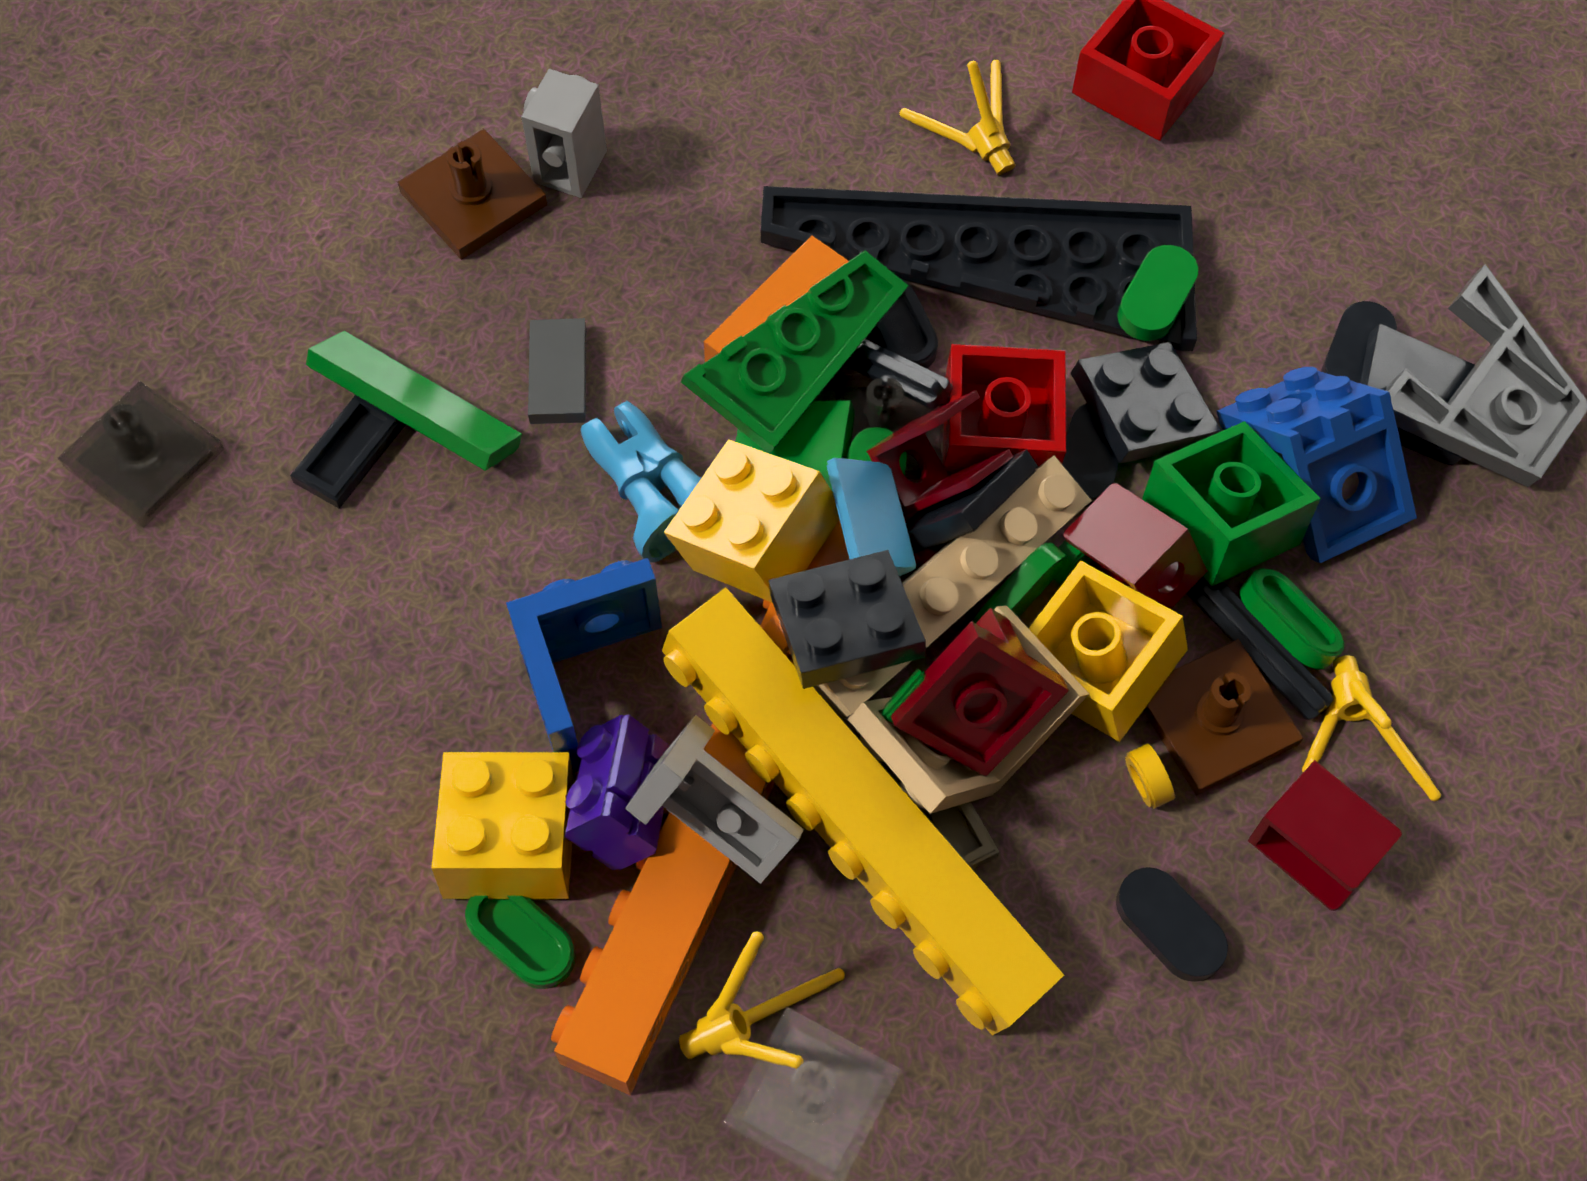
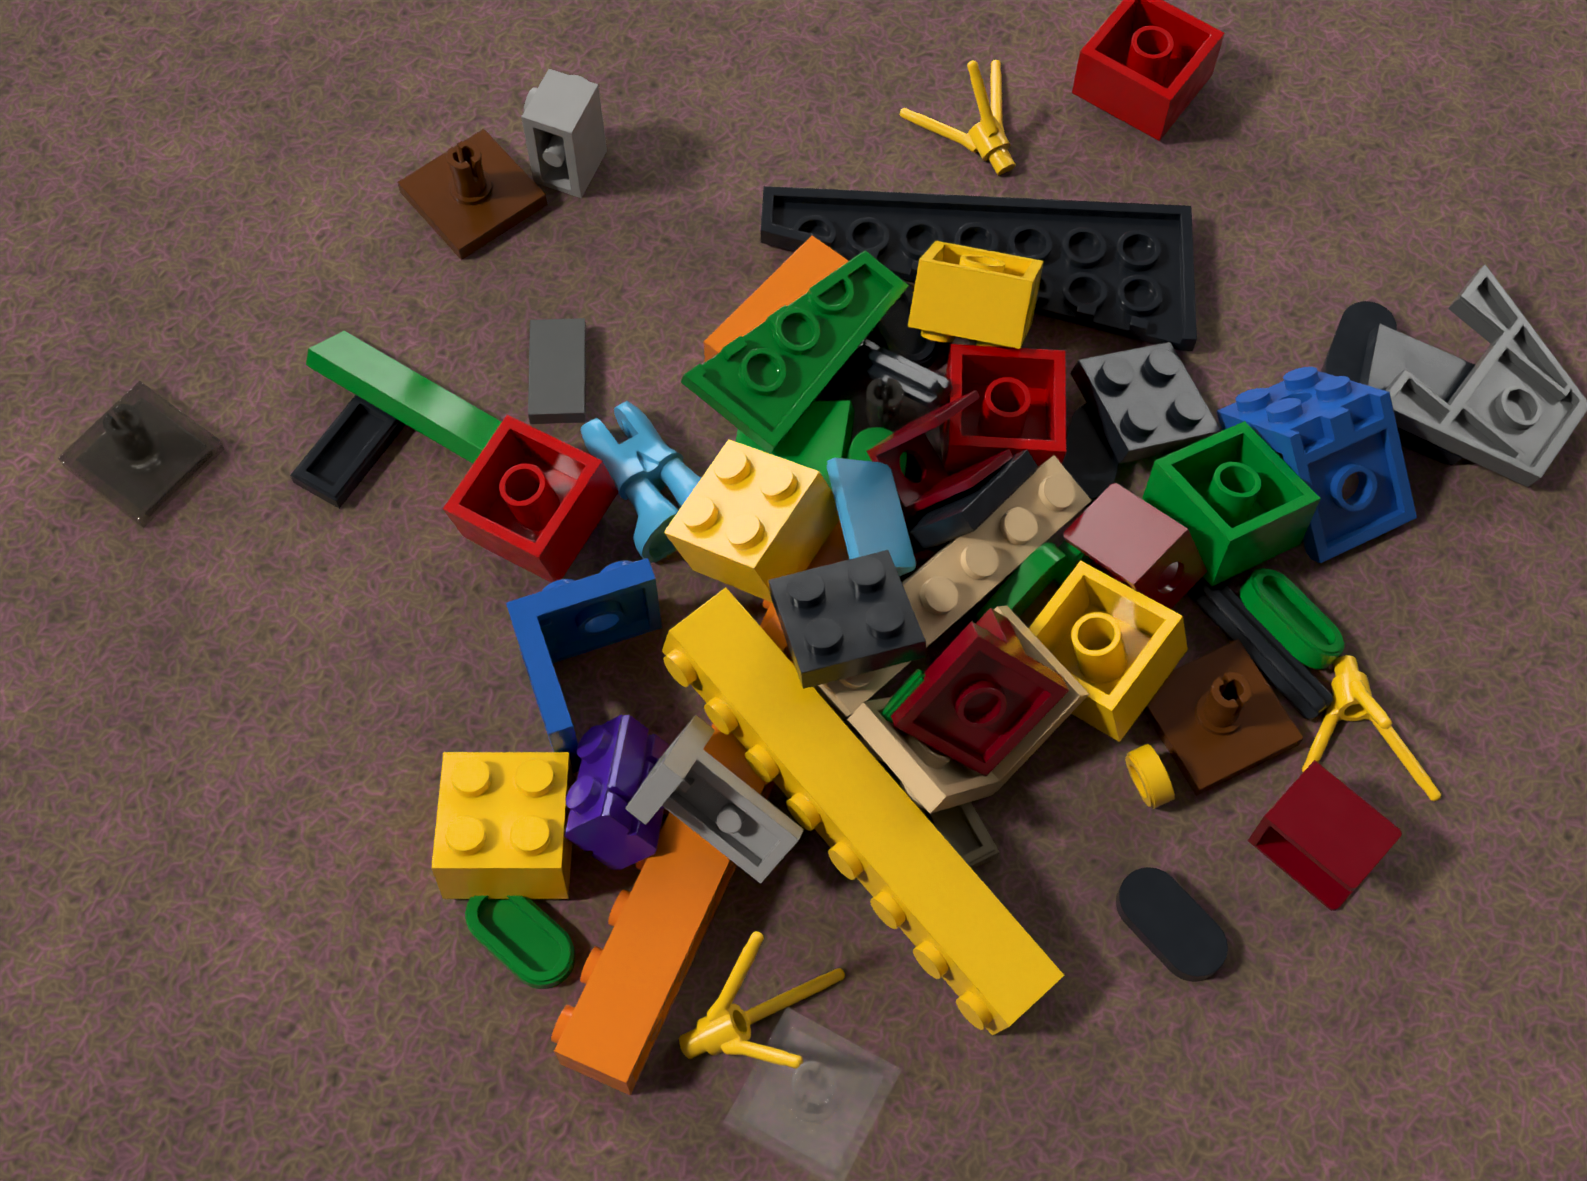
green tile [1118,245,1198,341] -> none
none -> red brick [443,415,618,583]
none -> yellow brick [908,241,1044,349]

